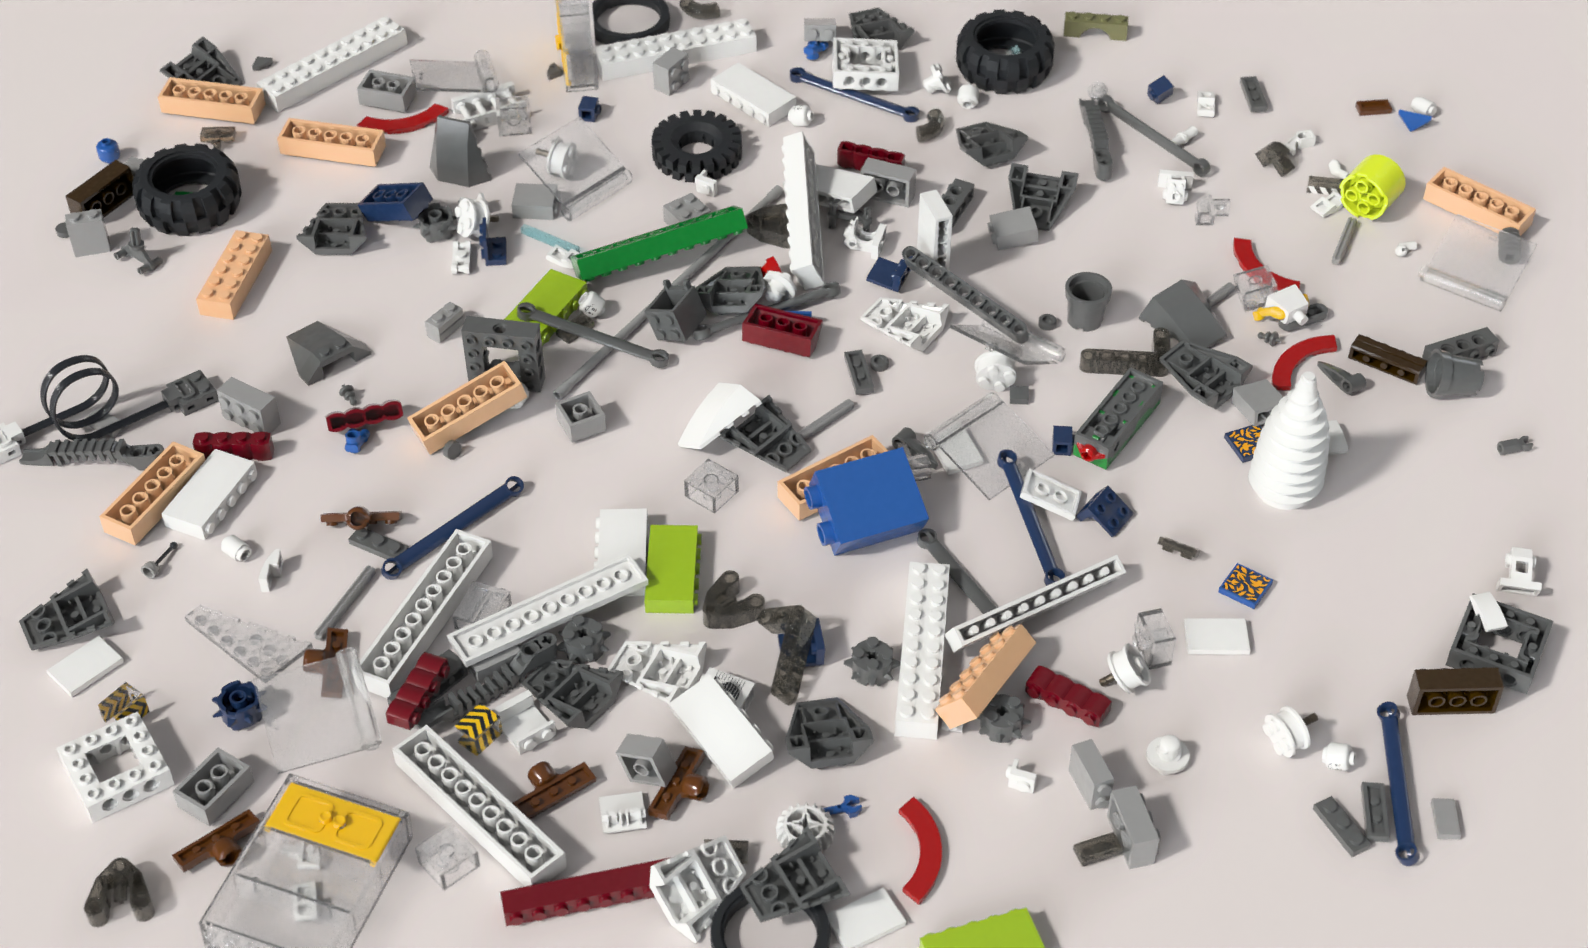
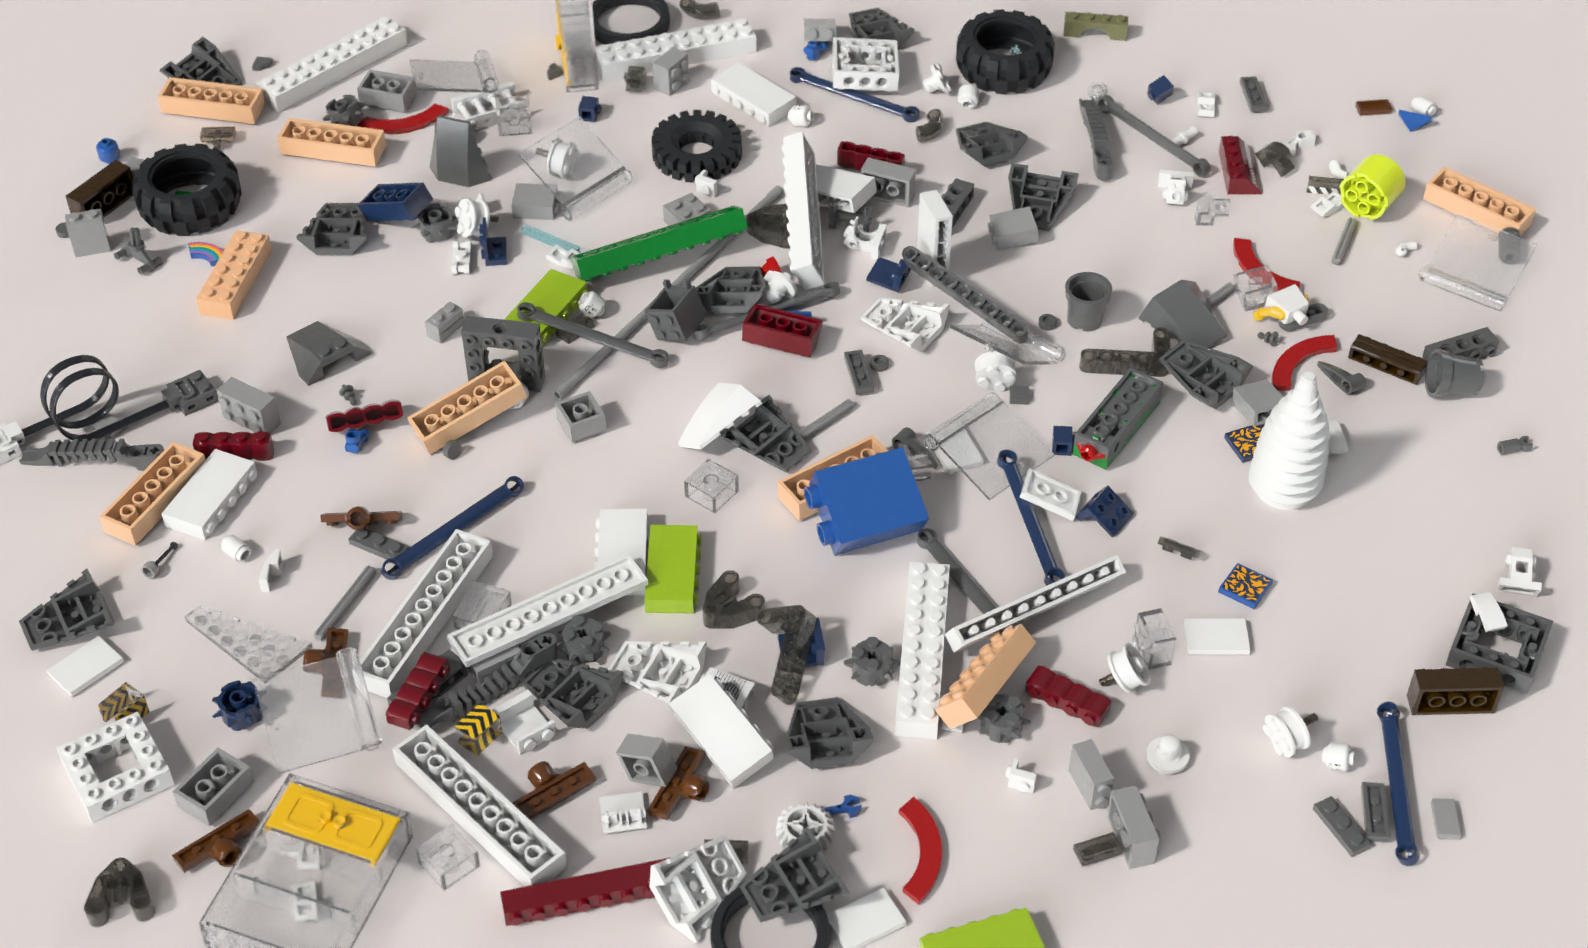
none -> tile [188,242,224,266]
none -> dark grey brick [323,95,366,126]
none -> clear smoke brick [624,66,647,92]
none -> dark red slope [1219,136,1261,195]

